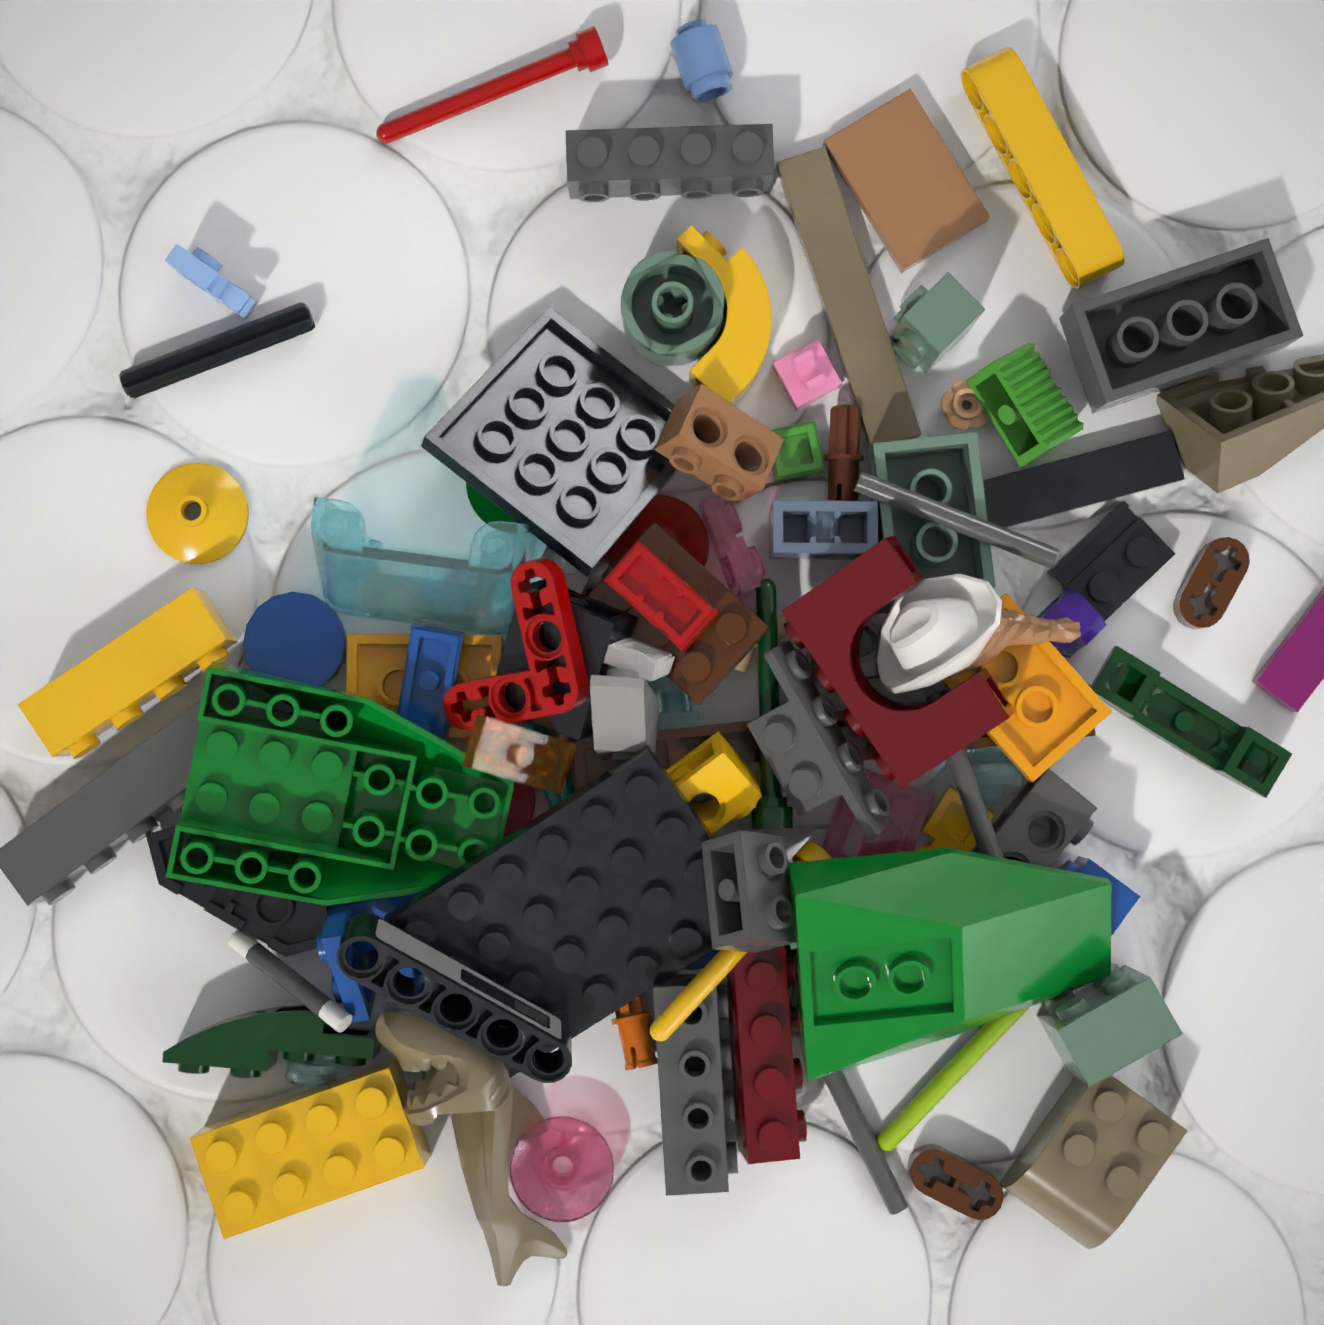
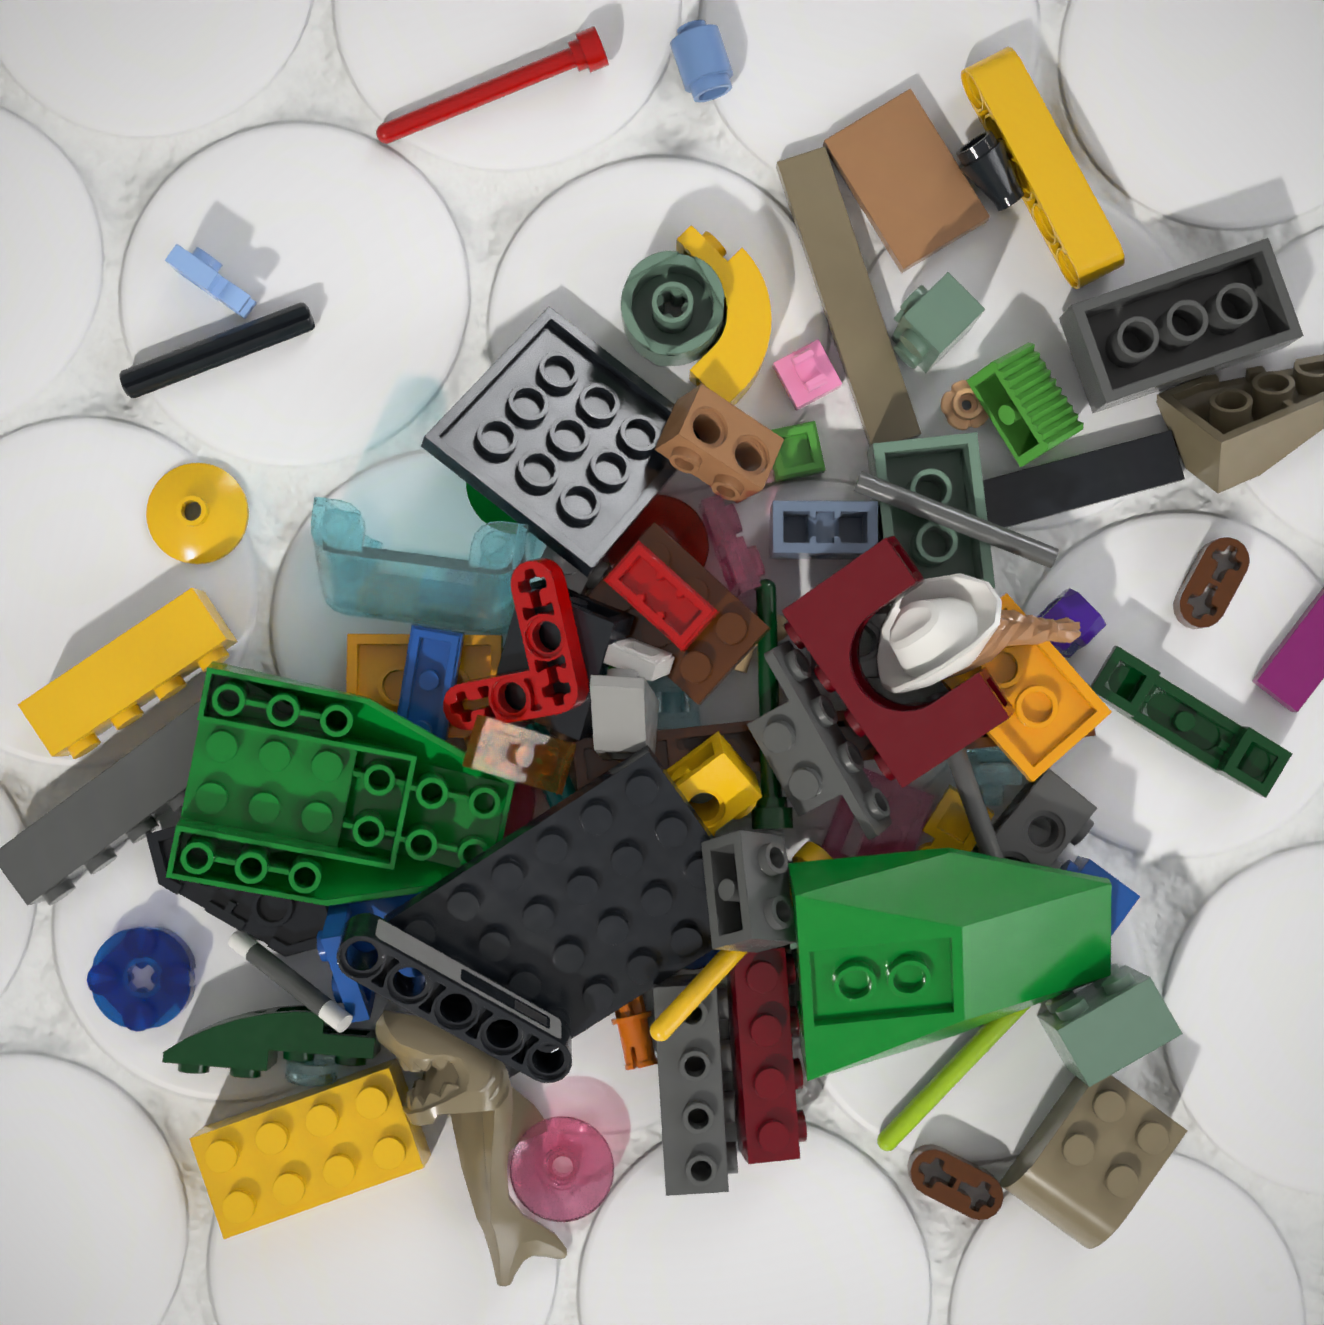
blue tile [243,592,347,686] -> none
dark grey brick [565,124,774,202] -> none
dark grey bar [823,1071,908,1215] -> none
copper axle [824,405,864,501] -> none
black plate [1047,501,1175,621] -> none
none -> clear blue plate [87,926,196,1032]
none -> black cone [956,130,1025,211]

